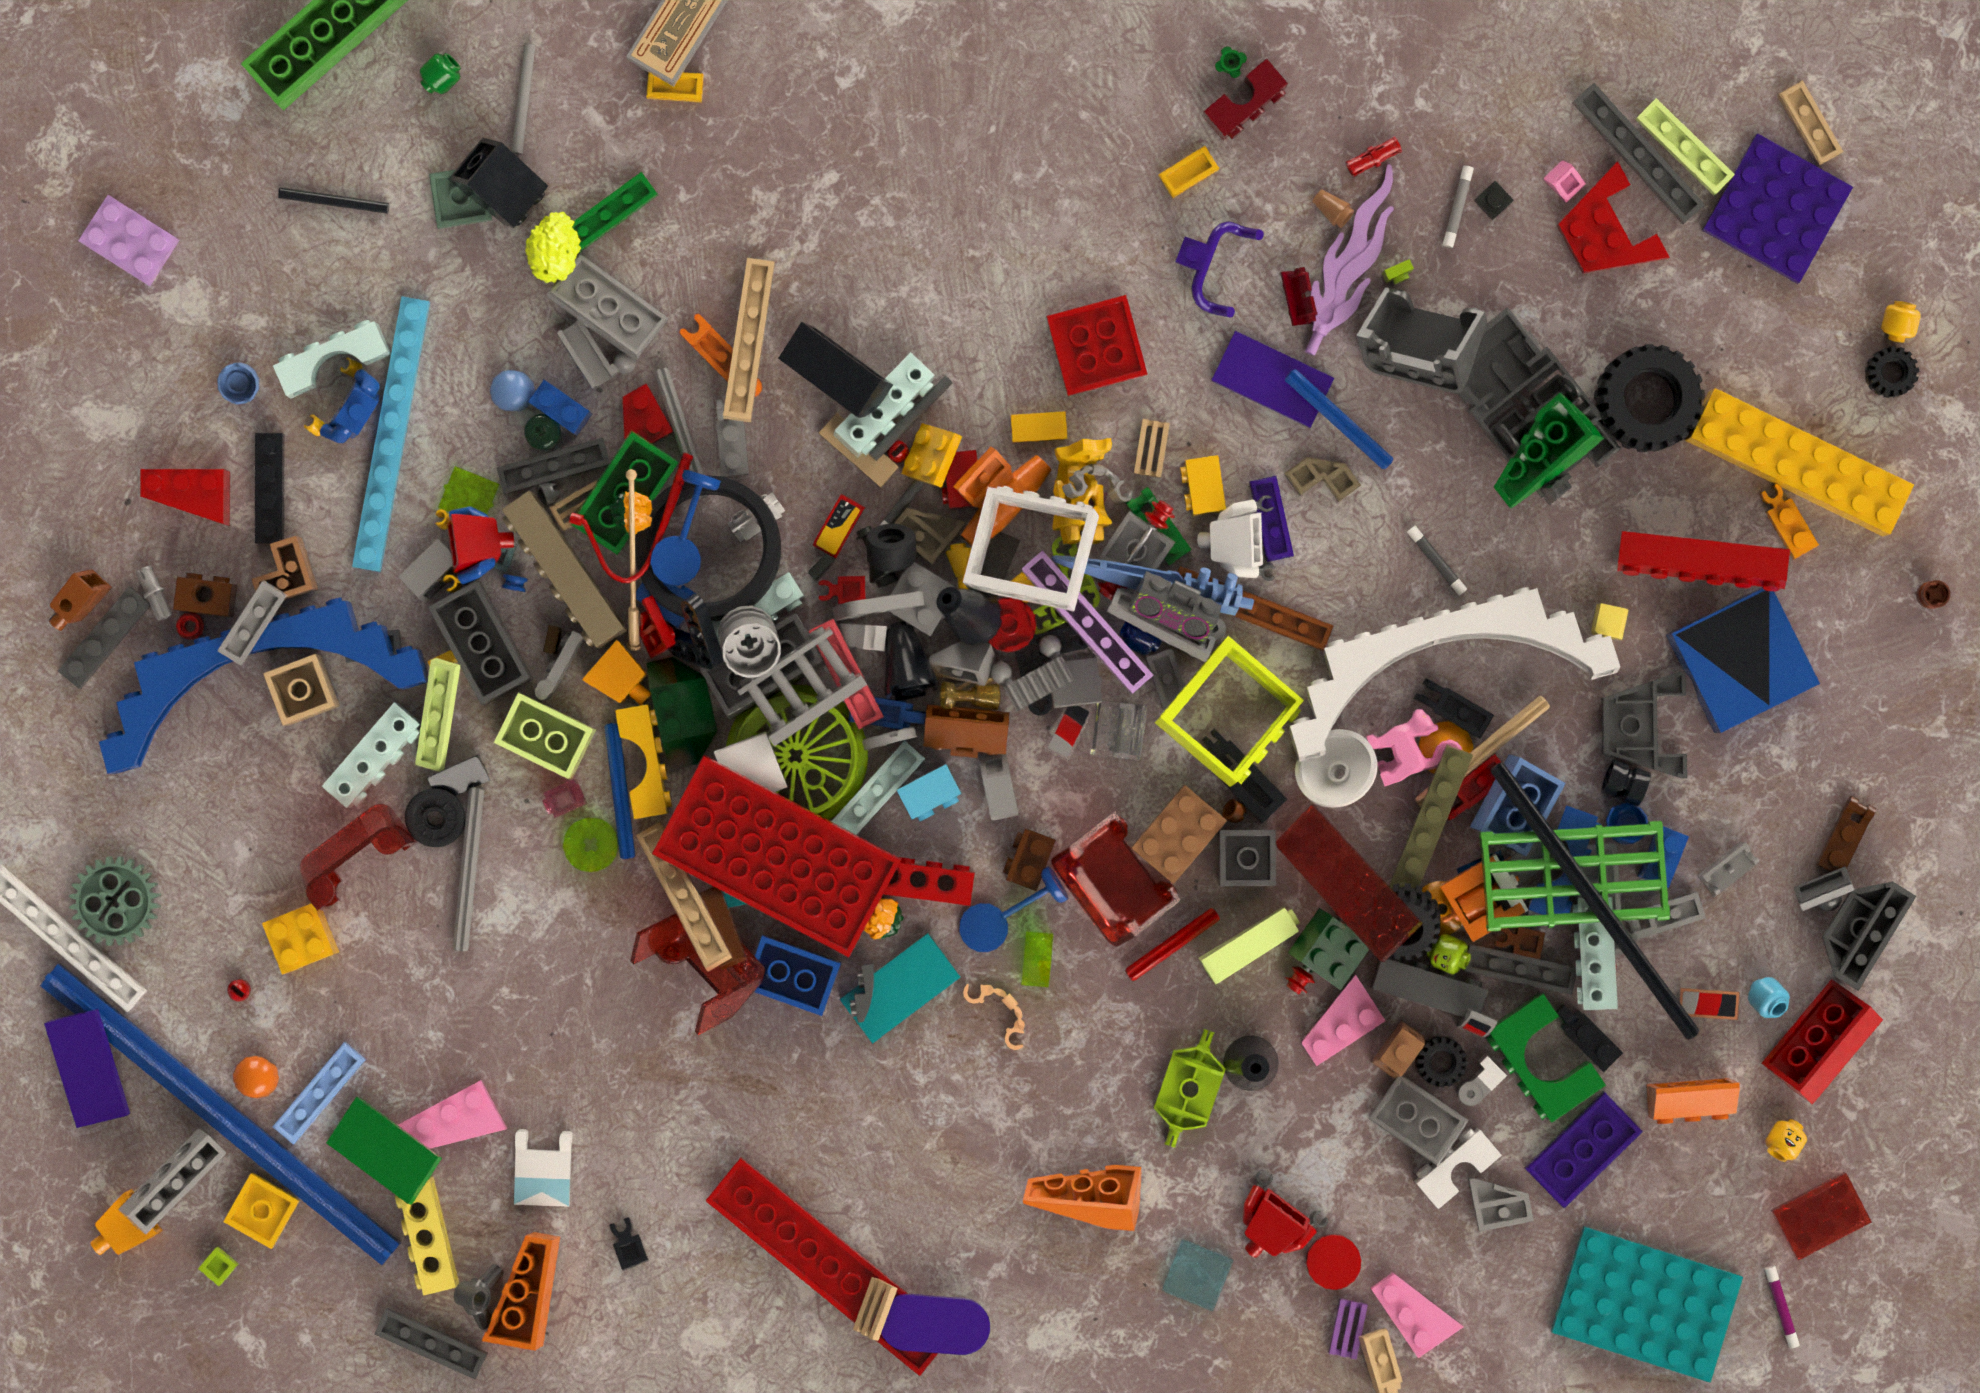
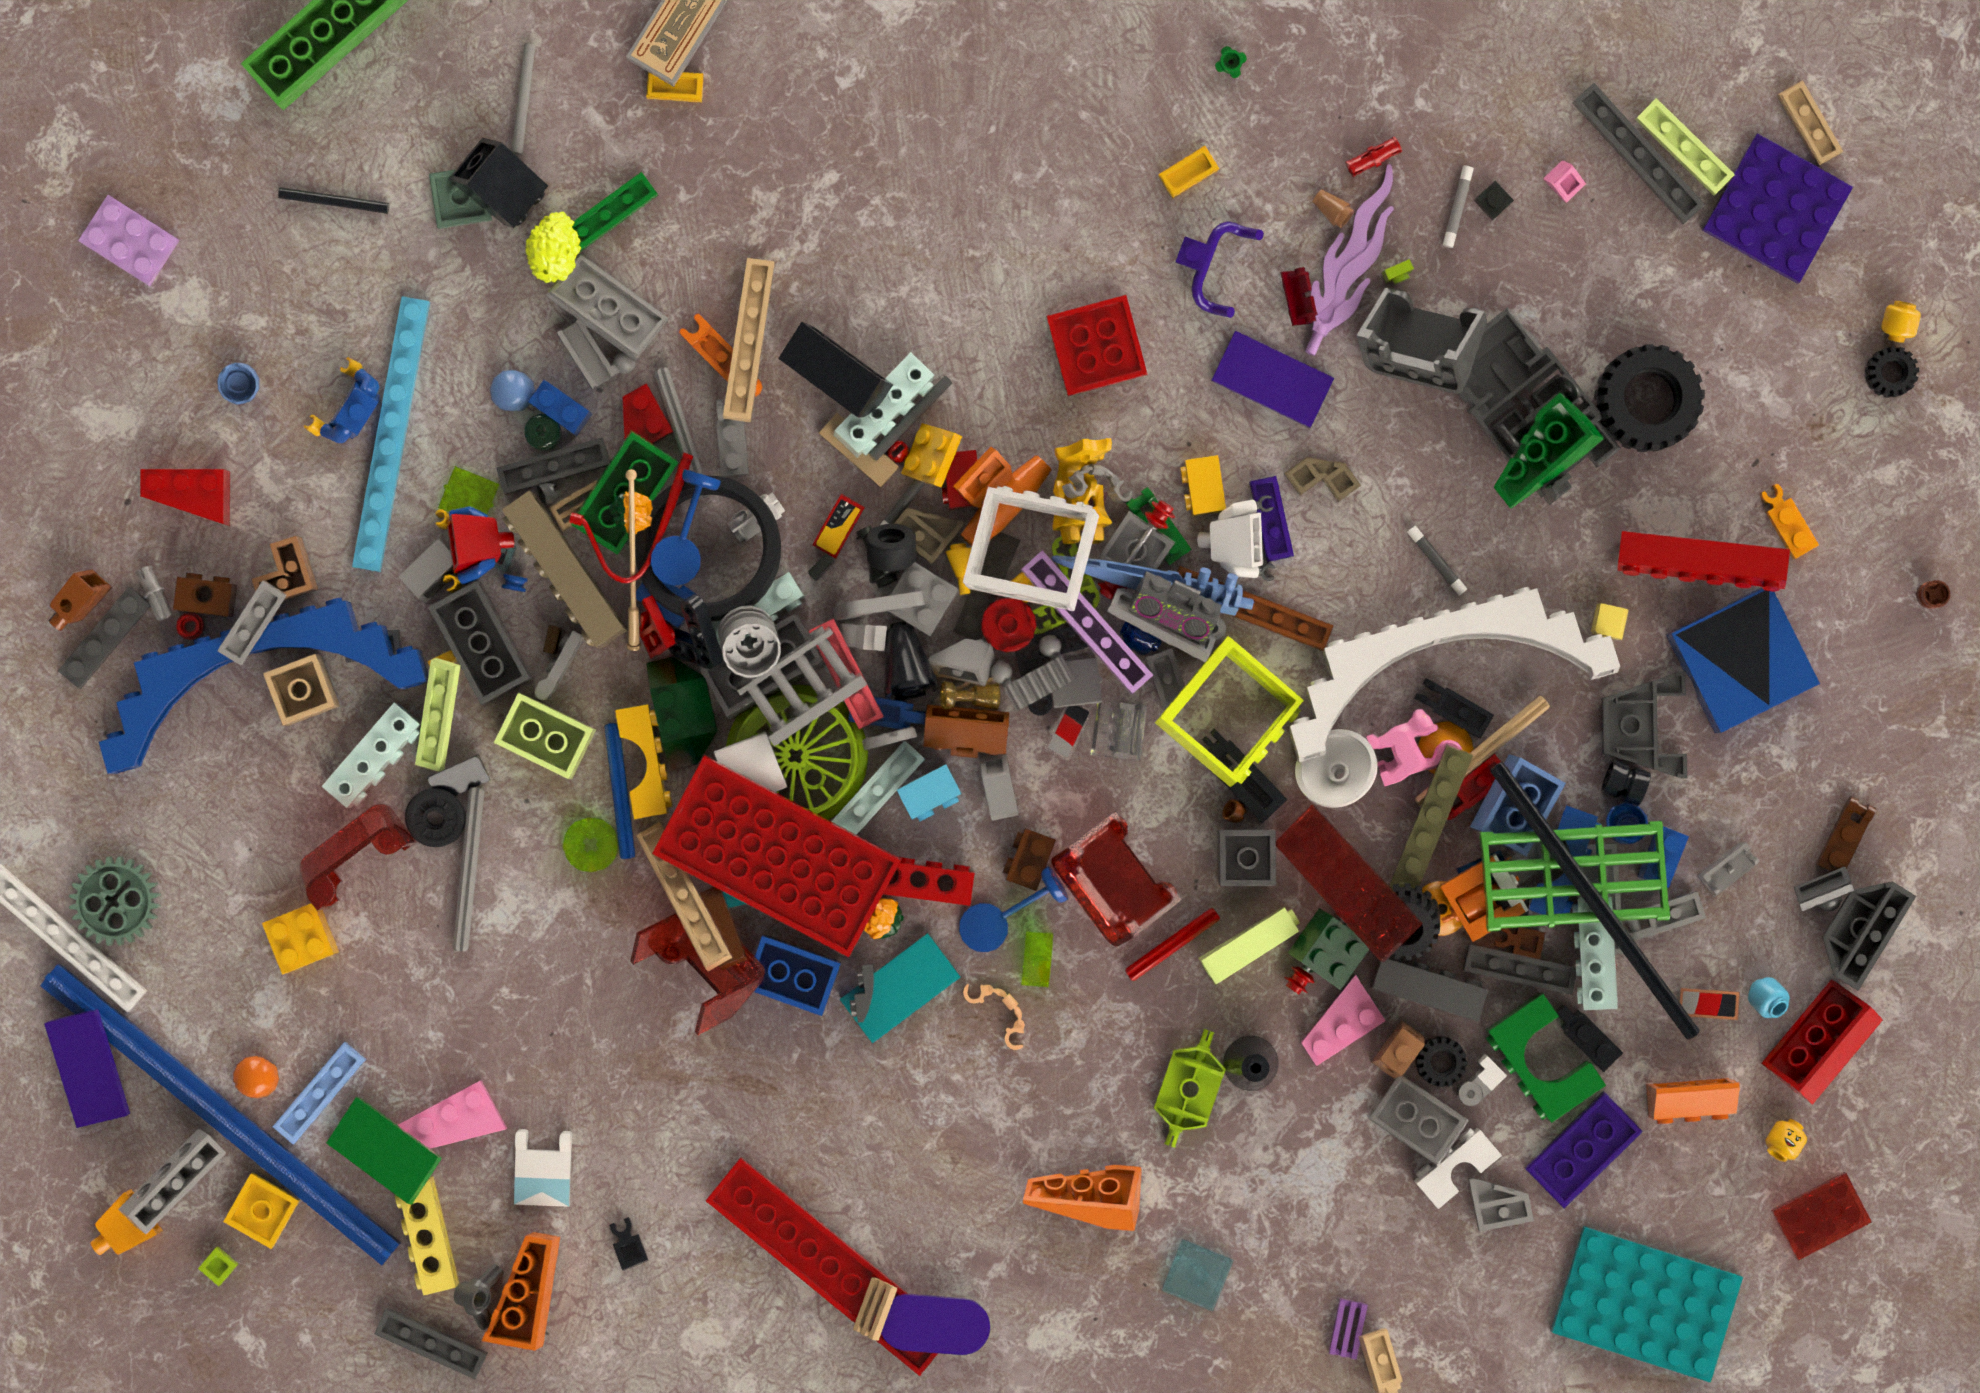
red hinge [227,979,251,1001] -> none
black plate [255,433,285,544] -> none
light aqua arch [273,320,391,398] -> none
green head [420,53,461,94] -> none
clear pink window [542,779,588,818] -> none
light orange torso [582,640,651,705] -> none
red plate [818,576,866,604] -> none
black cone [936,587,1002,645] -> none
yellow tile [1011,411,1068,443] -> none
medium nougat brick [1130,785,1227,884] -> none
tan tile [1134,419,1170,478] -> none
dark red arch [1202,58,1288,141] -> none
red torso [1243,1169,1328,1258] -> none
blue axle [1285,370,1393,469] -> none
red tile [1306,1234,1362,1290] -> none
bright pink wing [1371,1273,1463,1358] -> none
lime head [1427,934,1471,975] -> none
slope [1456,1008,1497,1038] -> none
red wing [1557,161,1670,273] -> none
yellow brick [1685,388,1914,537] -> none
magenta bar [1764,1265,1800,1348] -> none

